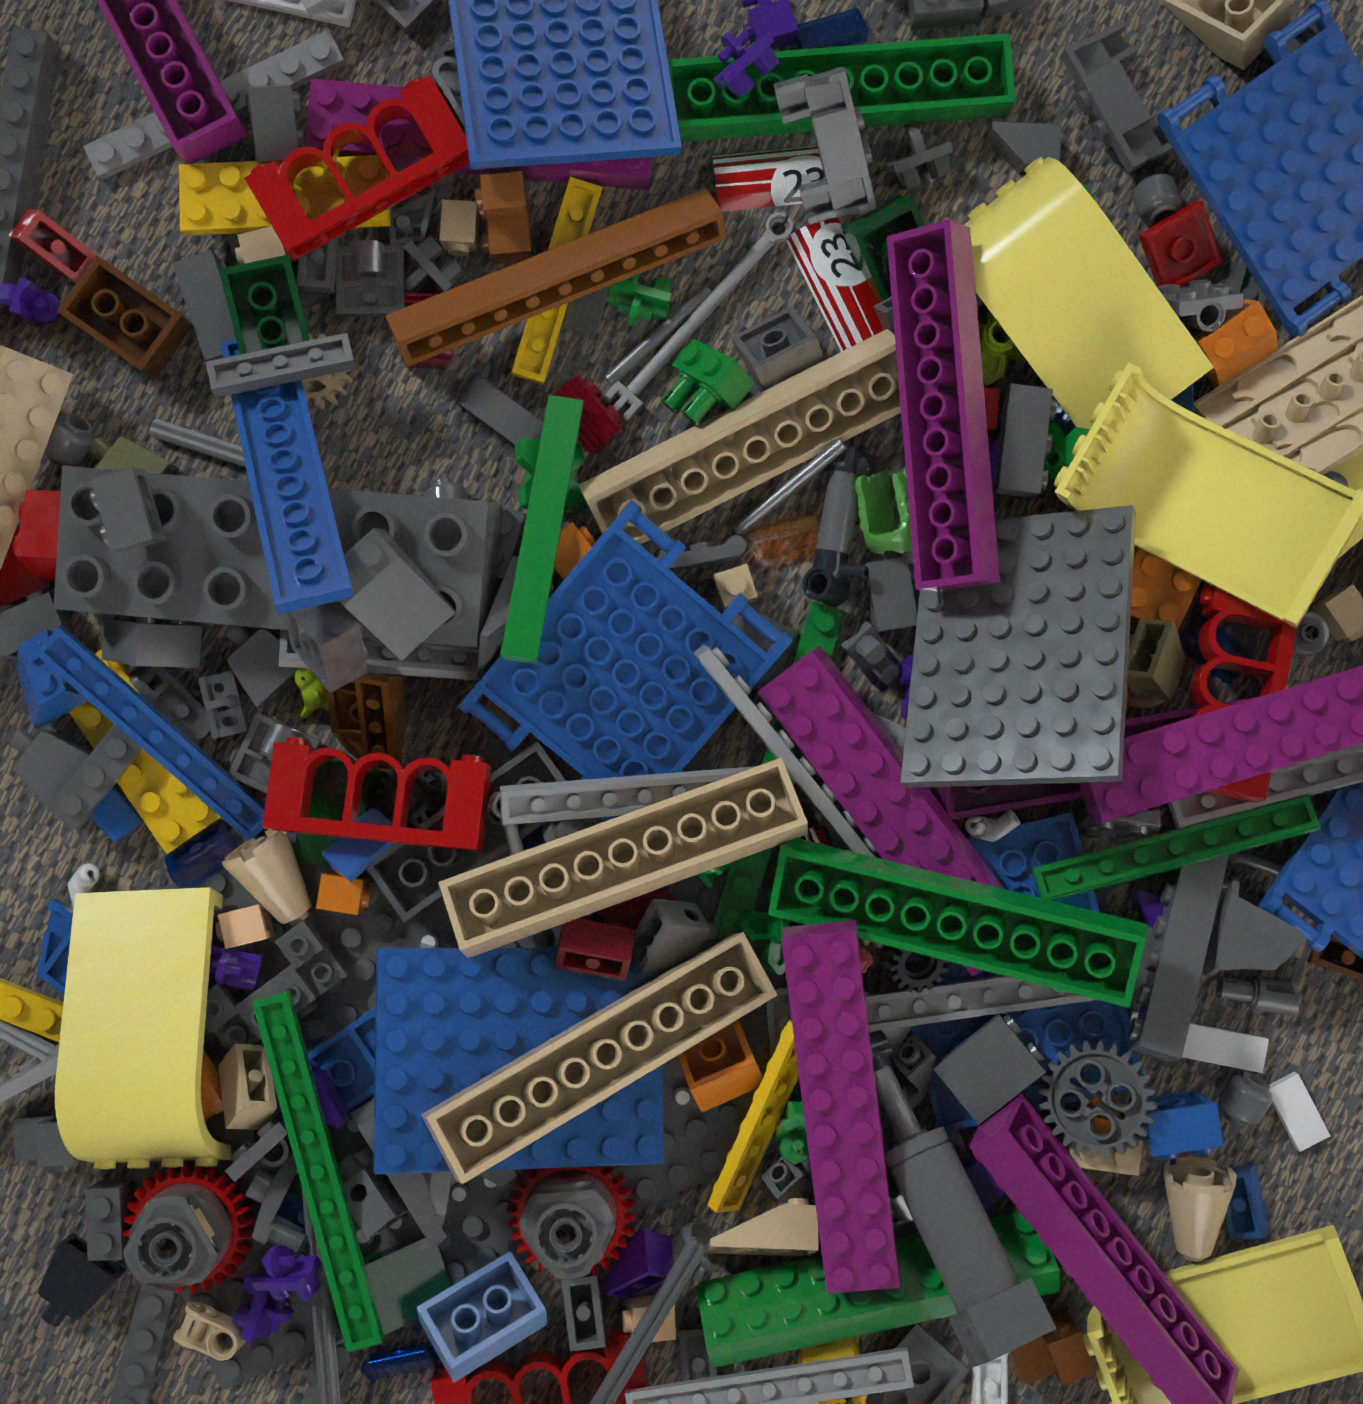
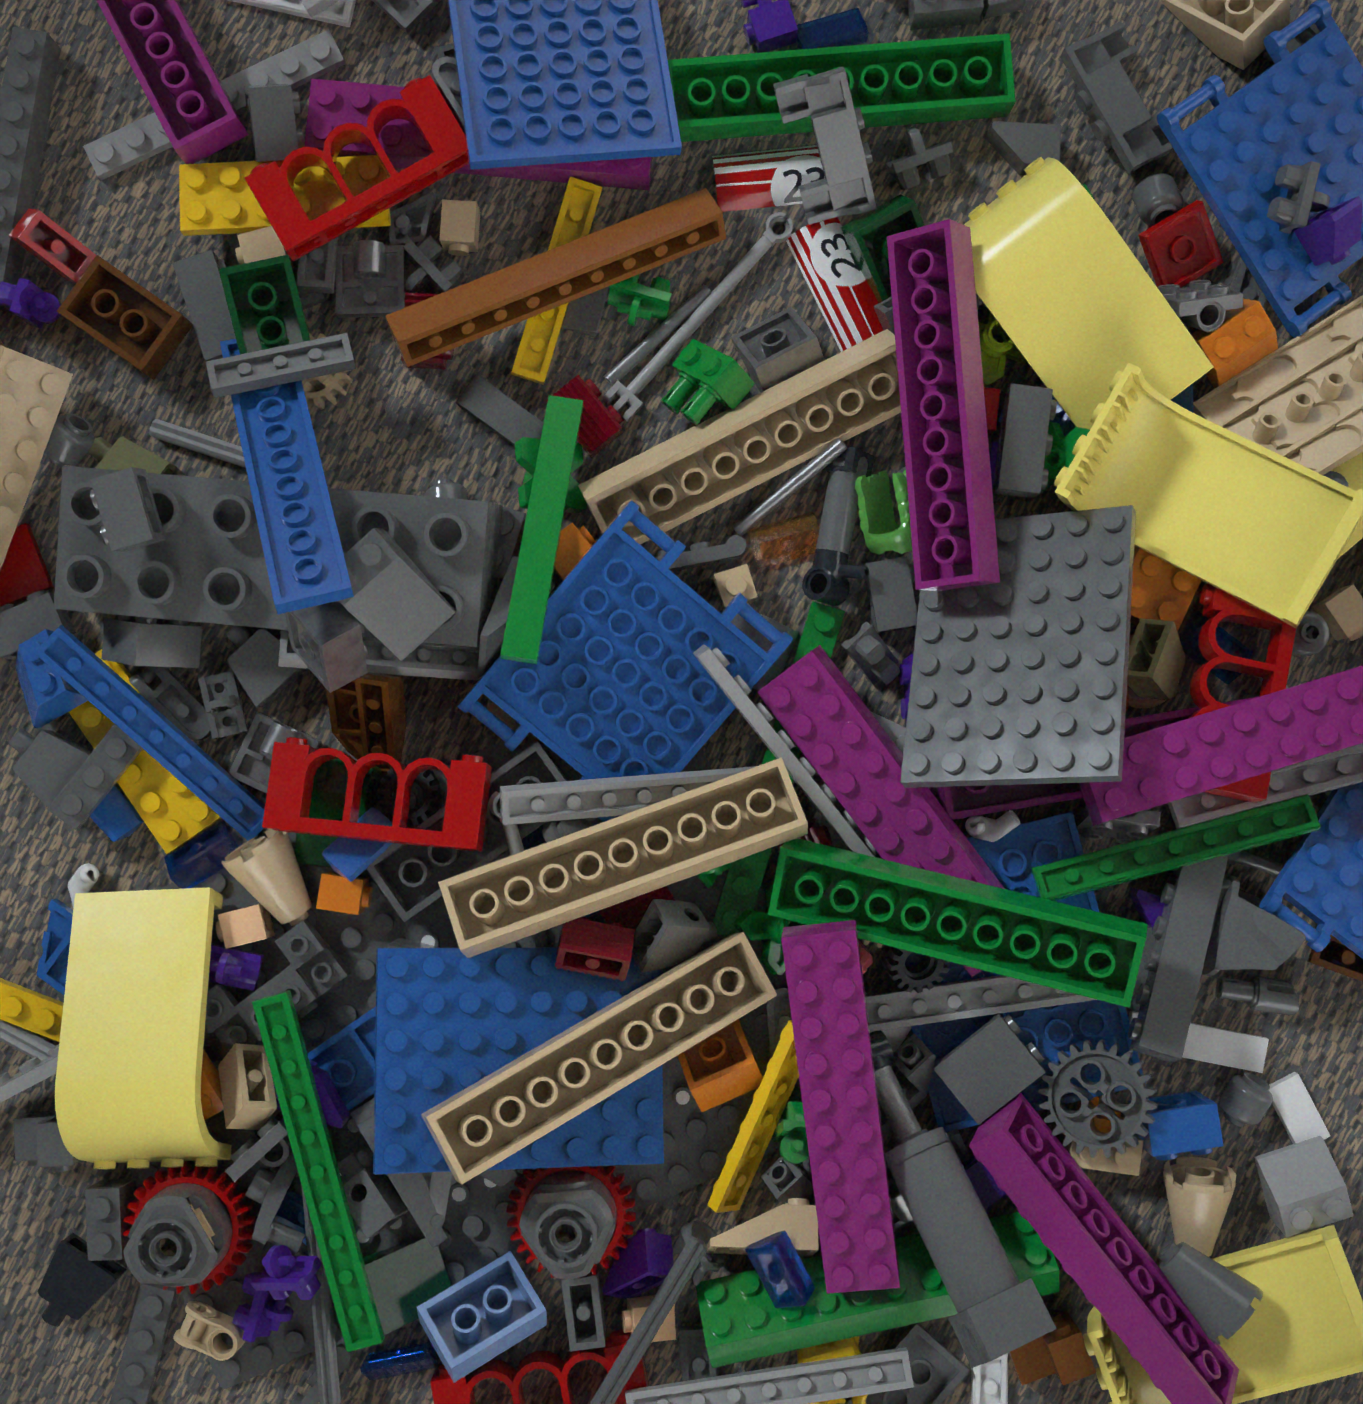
red brick [13,490,61,581] -> none
lime animal [294,668,329,719] -> none
dark orange brick [475,171,533,264] -> none
dark purple hips [713,31,779,98] -> none
blue slope [1222,1163,1269,1240] -> none
none -> clear blue slope [745,1231,815,1308]
none -> dark grey cone [1159,1242,1263,1345]
none -> light grey slope [1254,1136,1354,1238]
none -> dark grey hips [1267,161,1331,234]
none -> dark purple slope [1294,196,1362,266]

